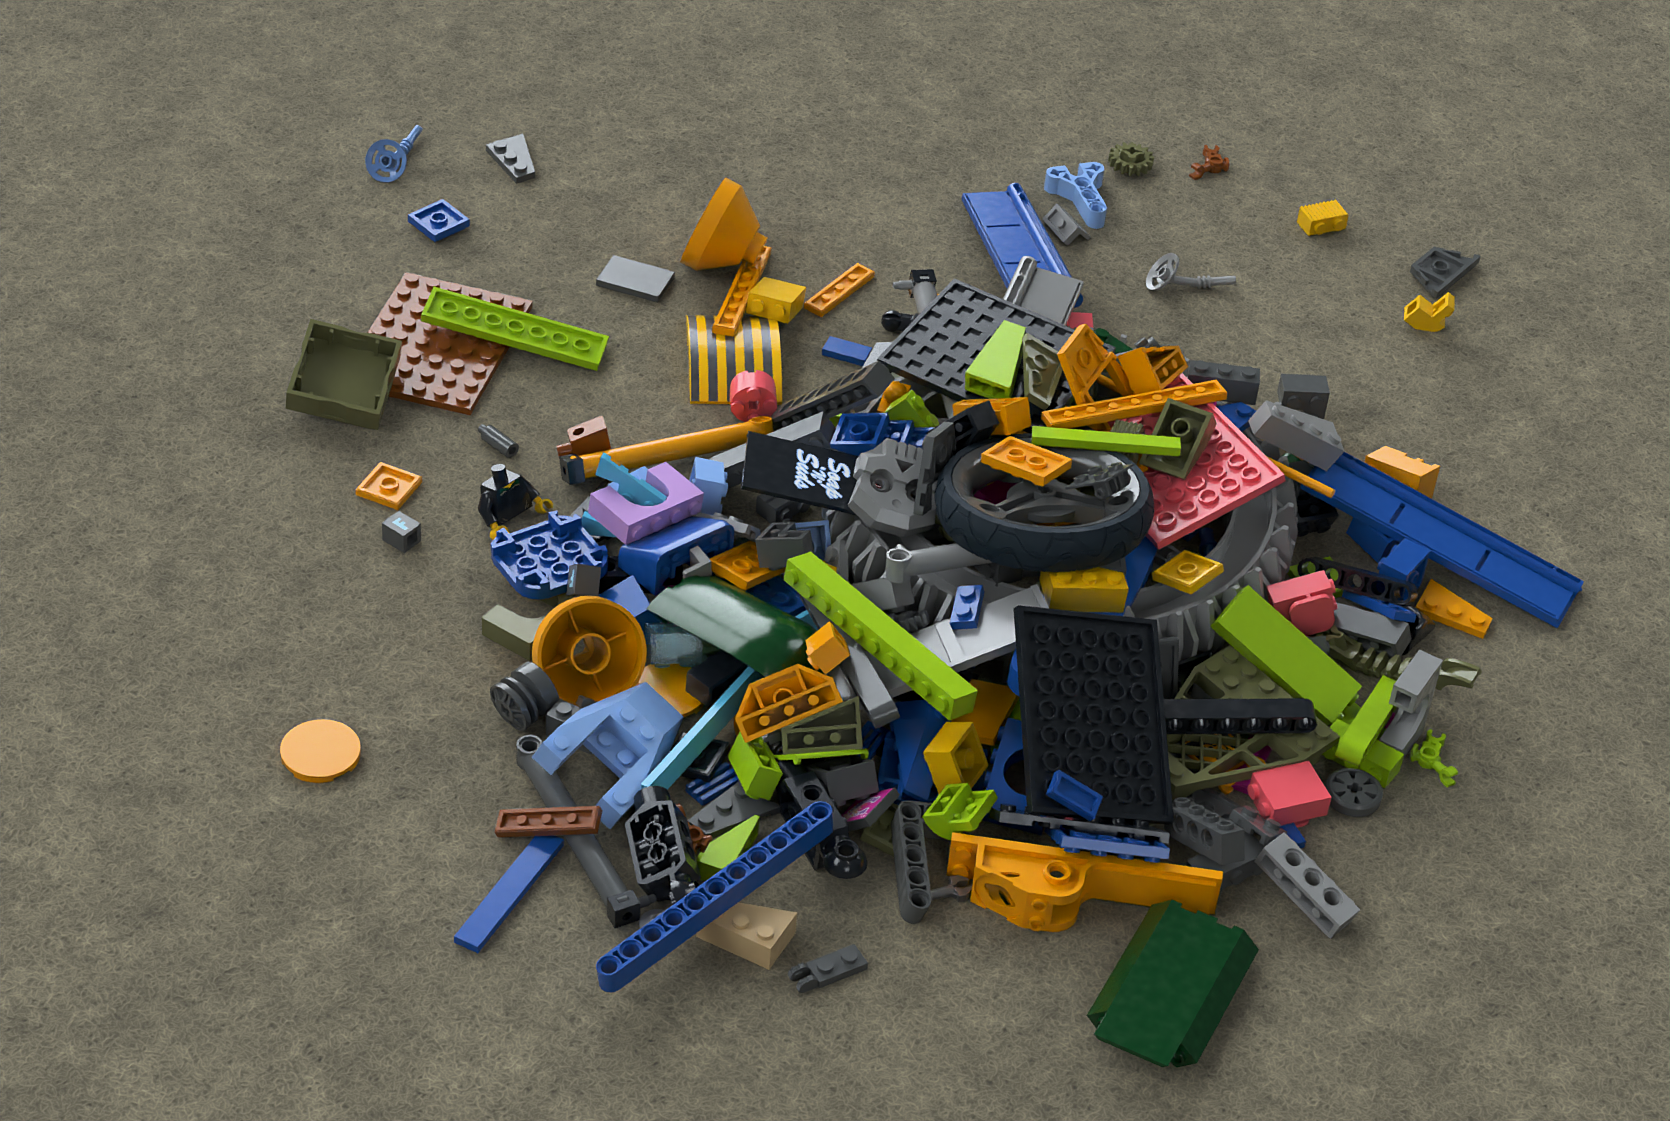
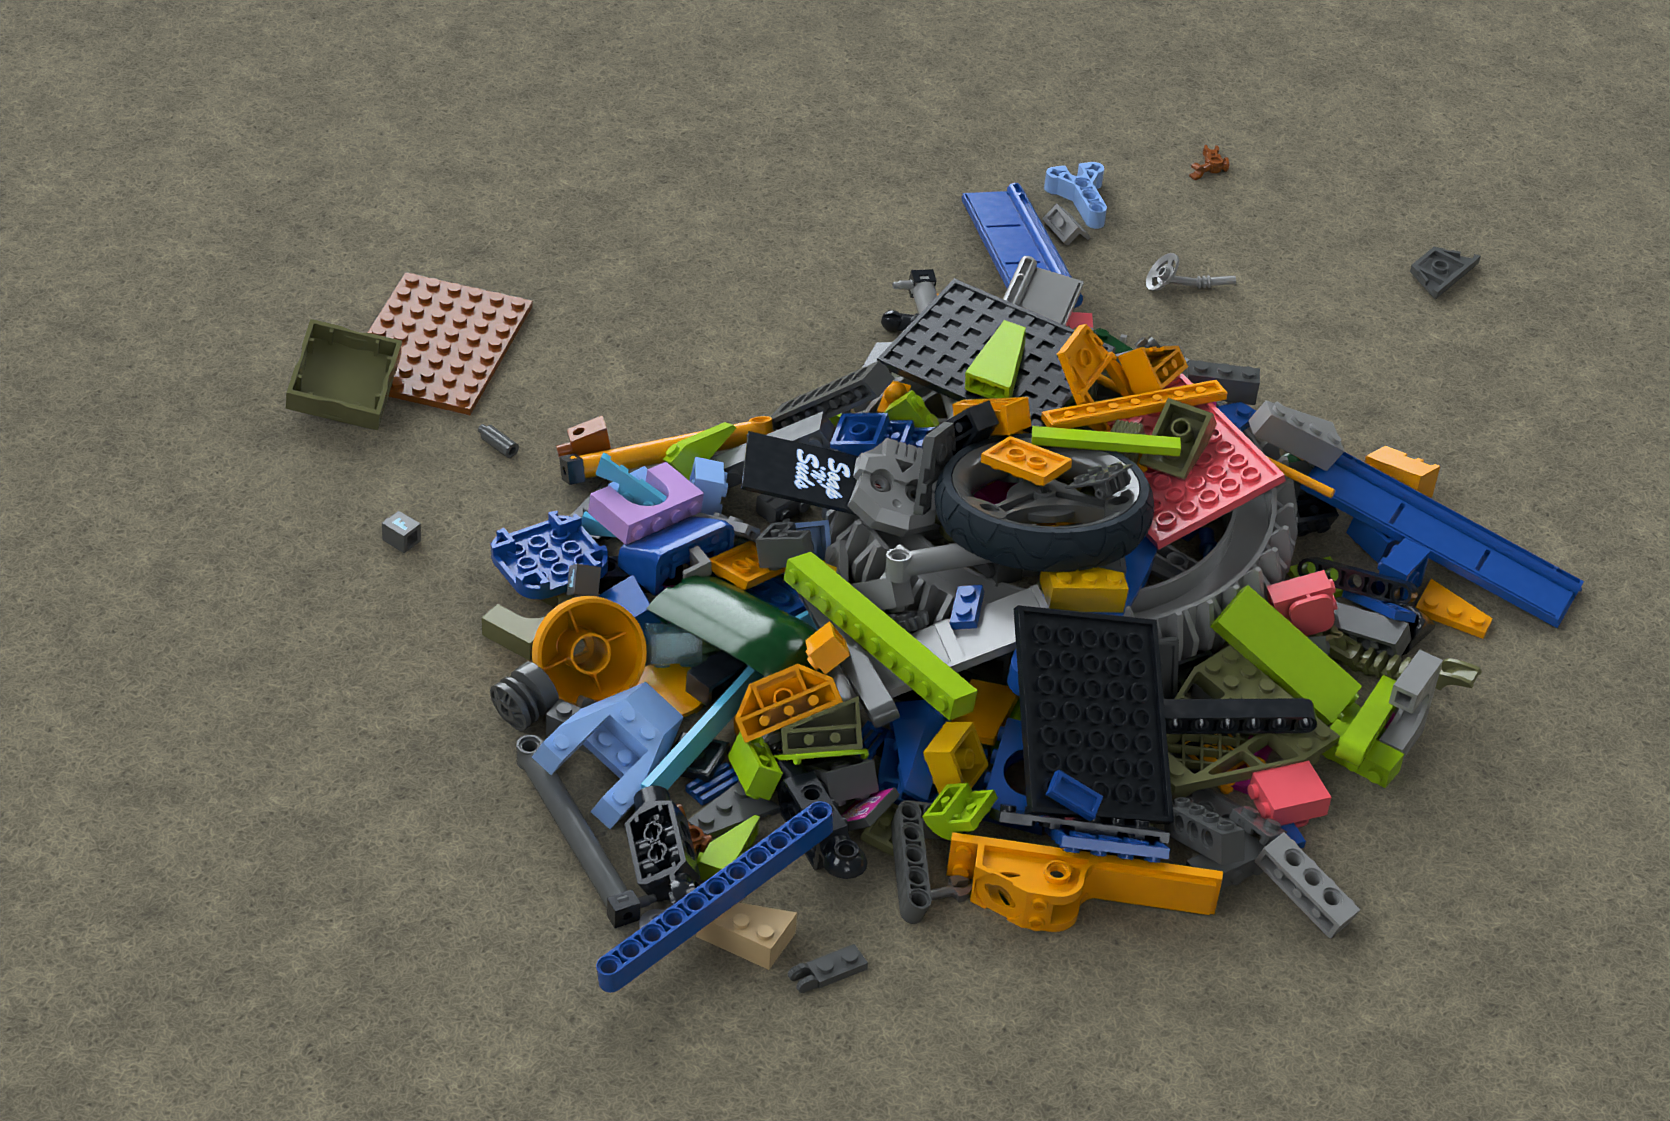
light orange tile [280,719,361,783] -> none
light orange tile [356,462,422,510] -> none
medium blue dish [365,125,422,182] -> none
blue plate [408,199,470,242] -> none
lime plate [420,287,609,371] -> none
tile [454,835,564,953] -> none
black torso [478,464,553,540] -> none
wing [486,134,535,184] -> none
dark orange tile [494,806,602,837] -> none
tile [596,255,675,303] -> none
light orange cone [680,177,768,271] -> none
slope [686,315,782,405] -> none
light orange tile [712,246,771,337] -> none
coral brick [730,370,777,422] -> none
yellow brick [746,277,806,324] -> none
light orange tile [804,263,875,317] -> none
tile [822,336,872,366] -> none
olive wing [1022,333,1063,410] -> none
dark green panel [1086,900,1259,1068] -> none
olive gear [1108,142,1154,176] -> none
yellow tile [1152,550,1224,594] -> none
dark grey brick [1277,374,1330,419] -> none
yellow brick [1297,199,1349,236] -> none
dark grey wheel [1325,768,1383,817] -> none
yellow brick [1404,292,1455,332] -> none
lime piece [1410,729,1458,788] -> none
none -> lime slope [663,422,736,480]

